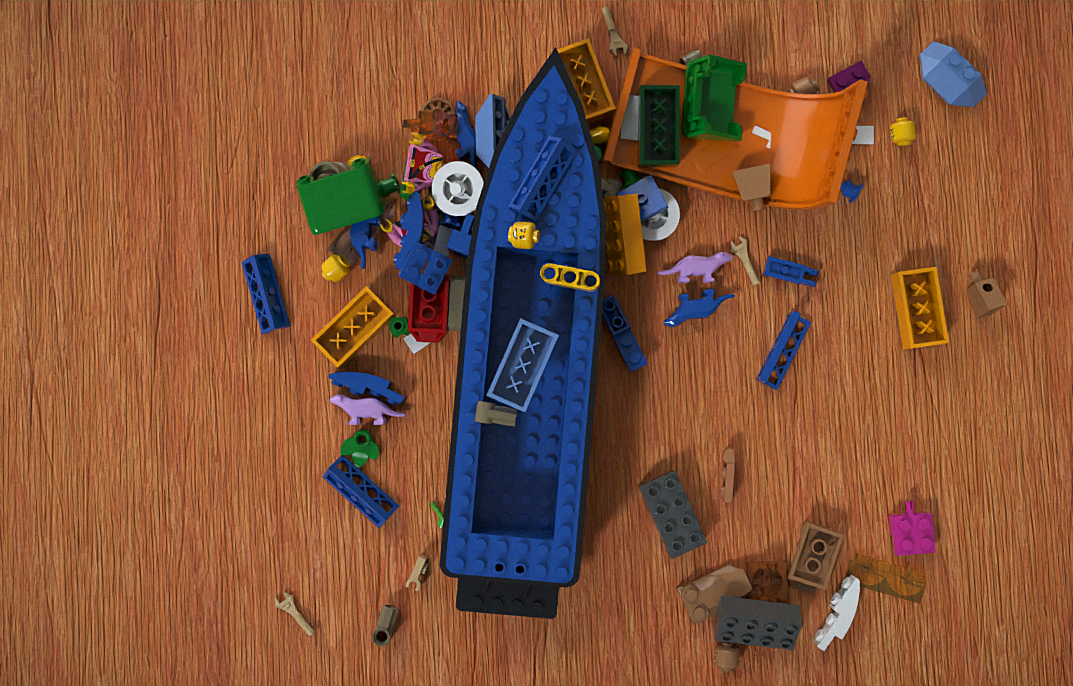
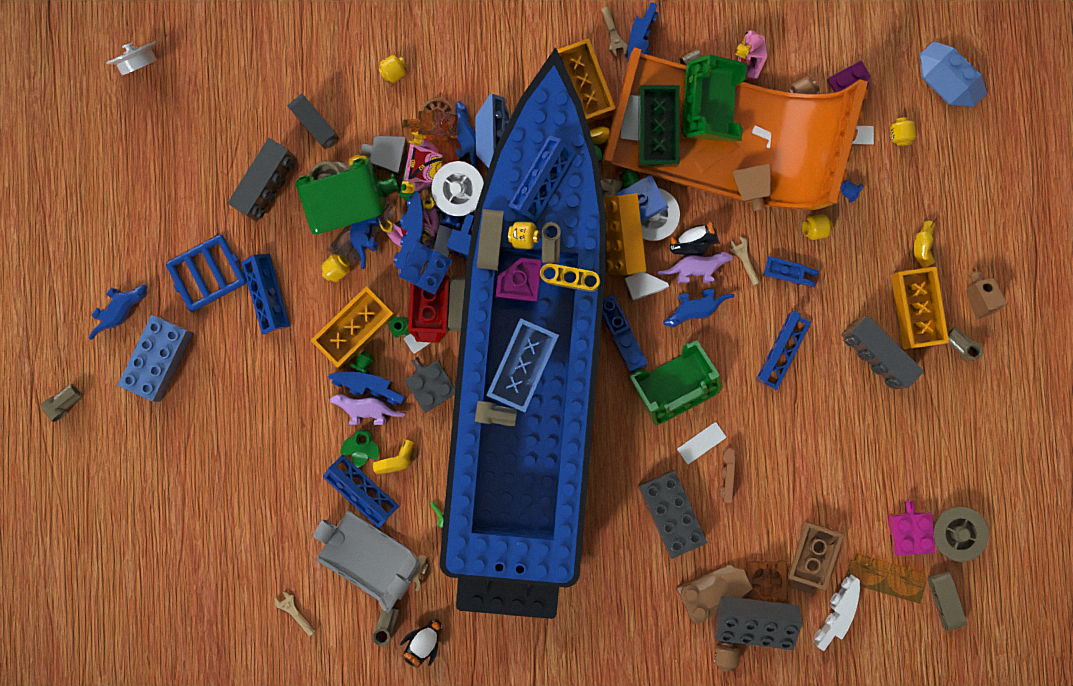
none -> dark tan piece [40,384,83,422]
none -> blue animal [89,285,148,340]
none -> white wheel [106,41,157,75]
none -> medium blue brick [117,315,193,402]
none -> blue bar [166,234,247,312]
none -> dark grey brick [227,137,297,222]
none -> dark grey slope [287,94,339,149]
none -> light grey panel [312,511,420,613]
none -> green brick [350,351,375,374]
none -> light grey torso [361,136,408,177]
none -> yellow arm [373,439,415,474]
none -> yellow head [378,54,407,83]
none -> animal [400,619,443,668]
none -> dark grey plate [405,357,455,413]
none -> dark tan beam [477,209,504,270]
none -> magenta plate [496,258,542,302]
none -> dark tan piece [542,221,561,263]
none -> white slope [623,272,669,302]
none -> blue slope [627,2,659,66]
none -> green windscreen [629,340,722,425]
none -> black animal [670,221,720,255]
none -> white sticker [677,422,727,464]
none -> bright pink torso [735,30,767,80]
none -> yellow head [802,214,833,240]
none -> dark grey brick [841,316,924,389]
none -> yellow arm [914,221,936,268]
none -> dark tan beam [927,571,967,632]
none -> dark tan wheel [933,507,989,562]
none -> dark tan piece [948,326,984,362]

